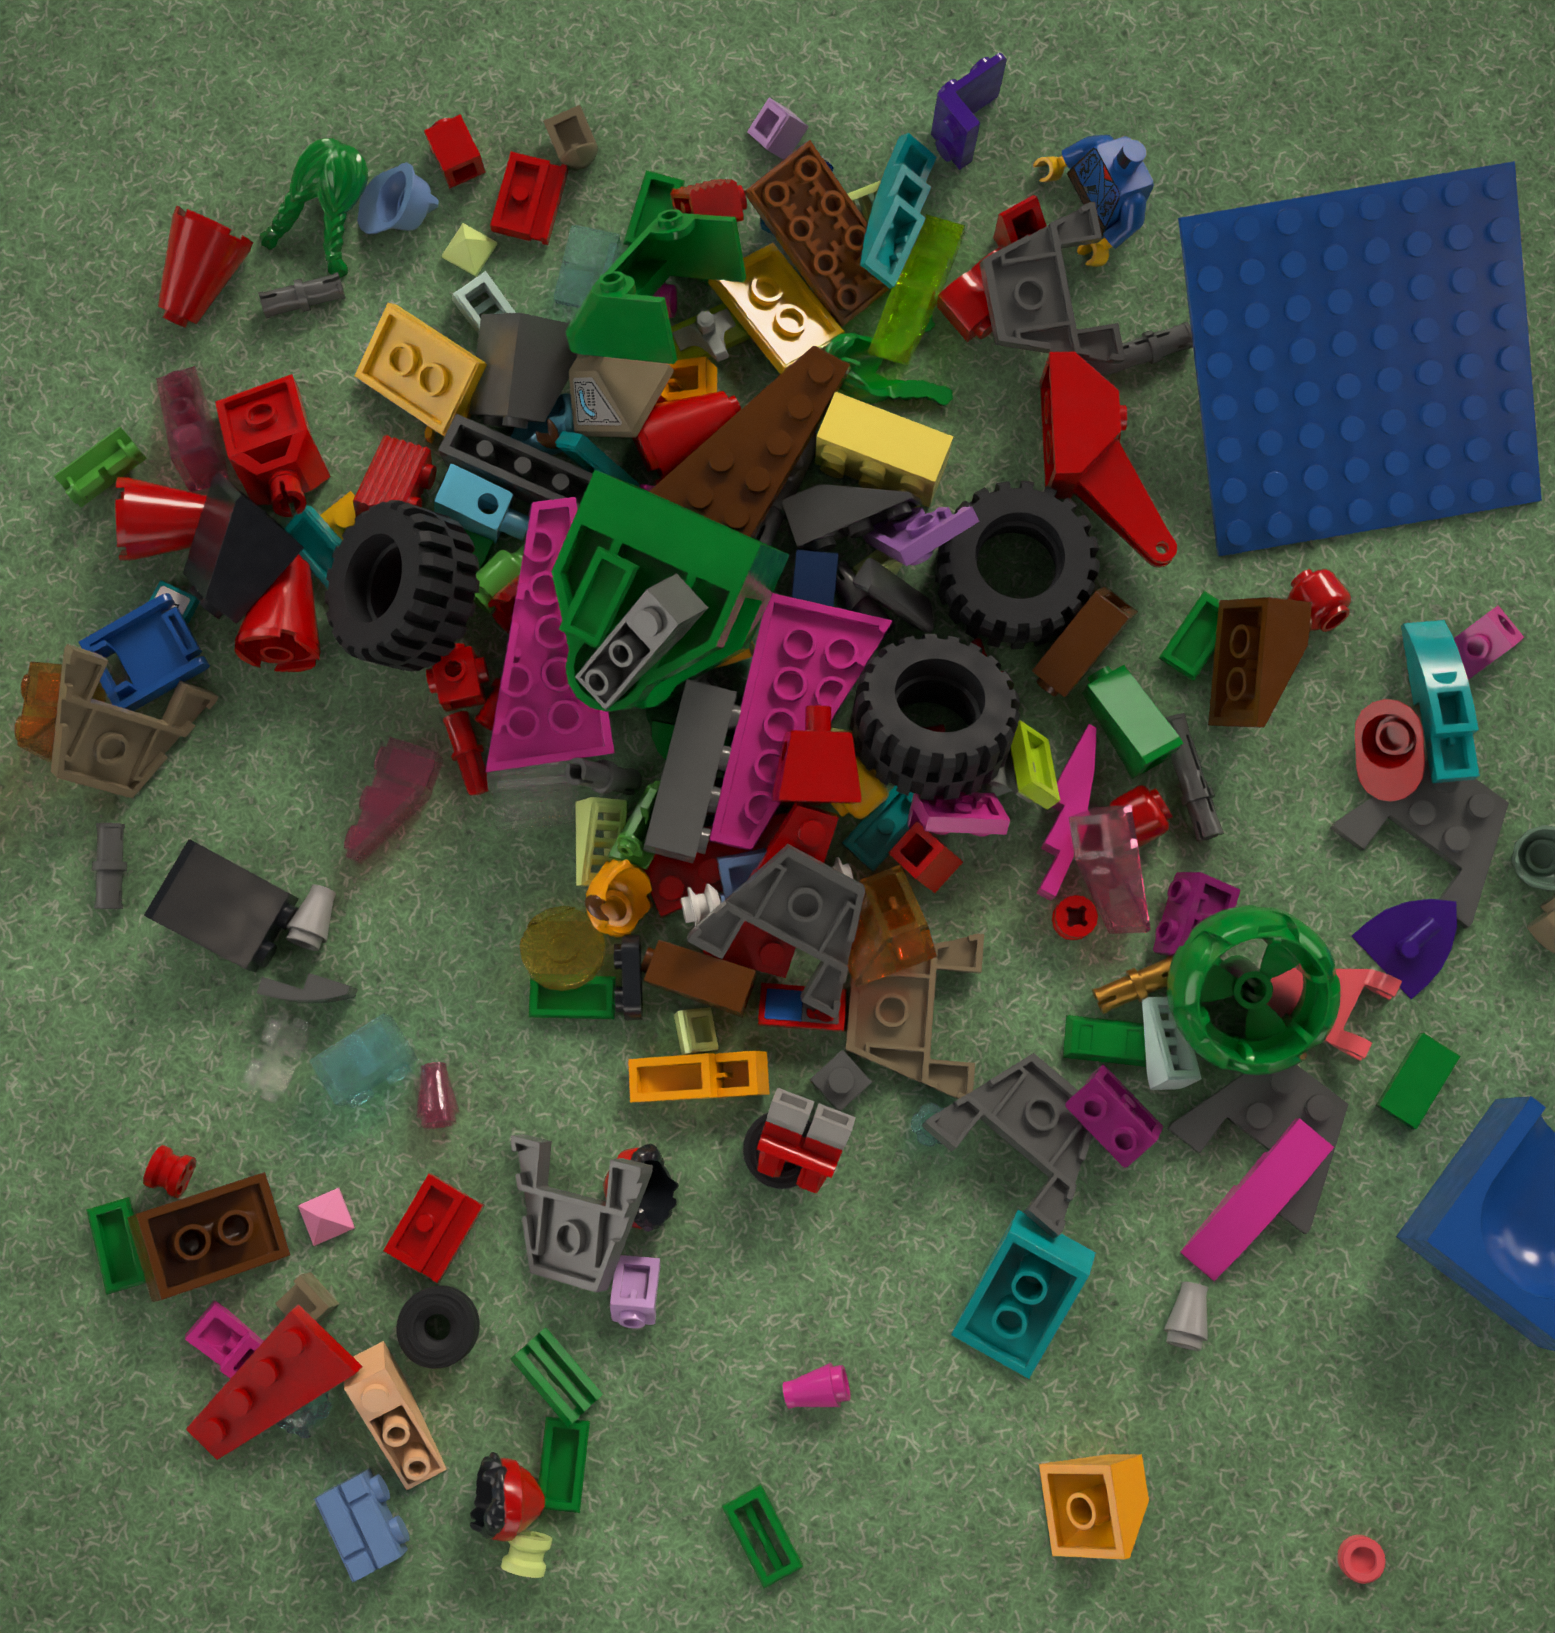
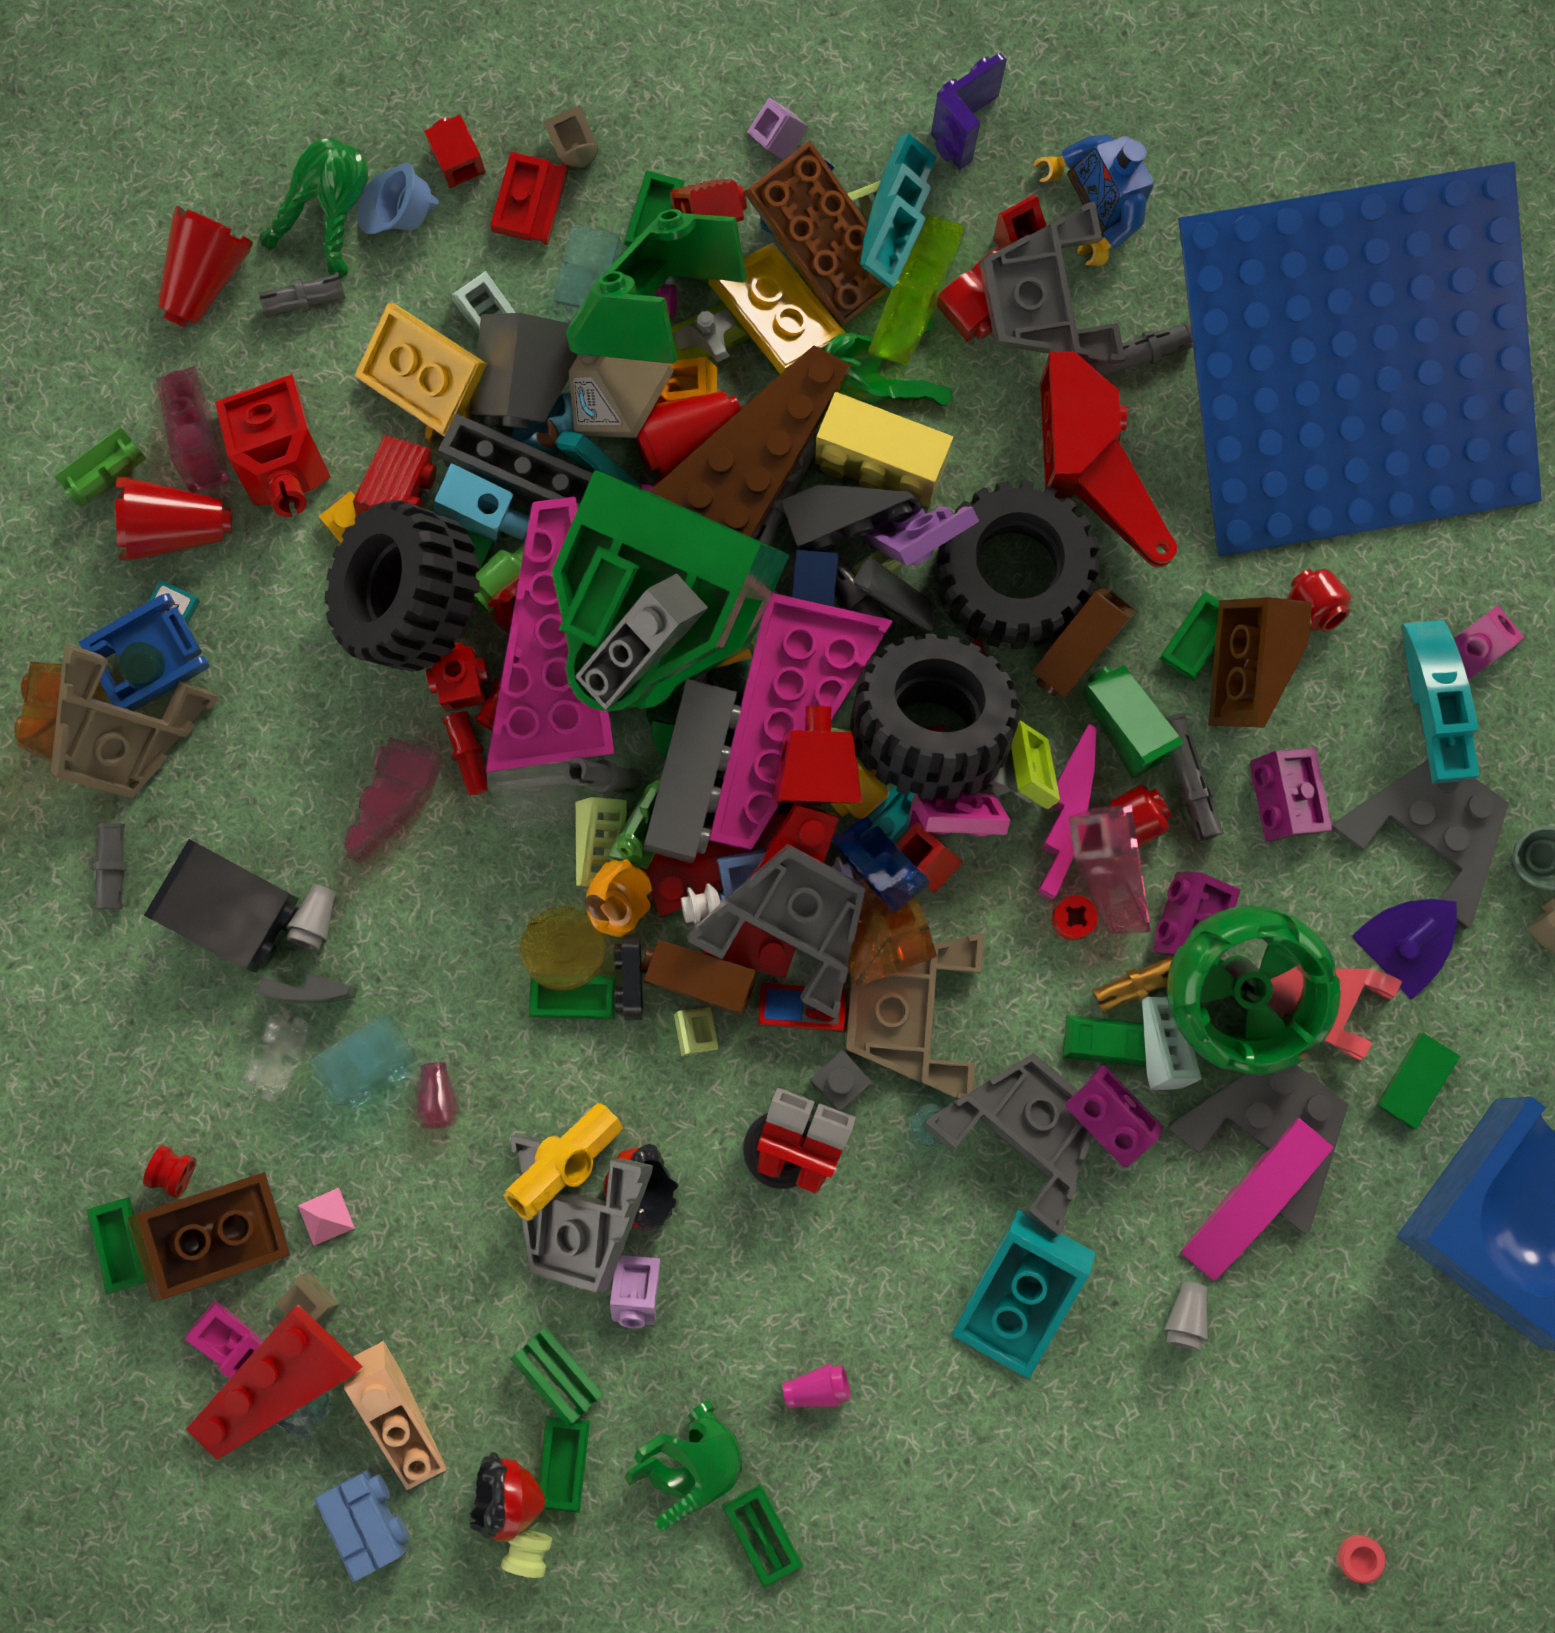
black slope [183,472,304,624] -> none
red cone [234,554,321,672] -> none
teal tile [284,506,343,589] -> none
red plate [383,1173,485,1283] -> none
black tyre [396,1286,480,1369] -> none
yellowish green slope [442,223,497,277] -> none
light orange slope [628,1051,770,1103] -> none
light orange slope [1039,1454,1149,1560] -> none
red piece [1354,699,1425,802] -> none
none -> clear green tile [119,642,165,686]
none -> yellow piece [503,1103,623,1221]
none -> green piece [625,1401,742,1531]
none -> clear blue hinge [832,817,931,913]
none -> magenta bracket [1250,748,1332,842]

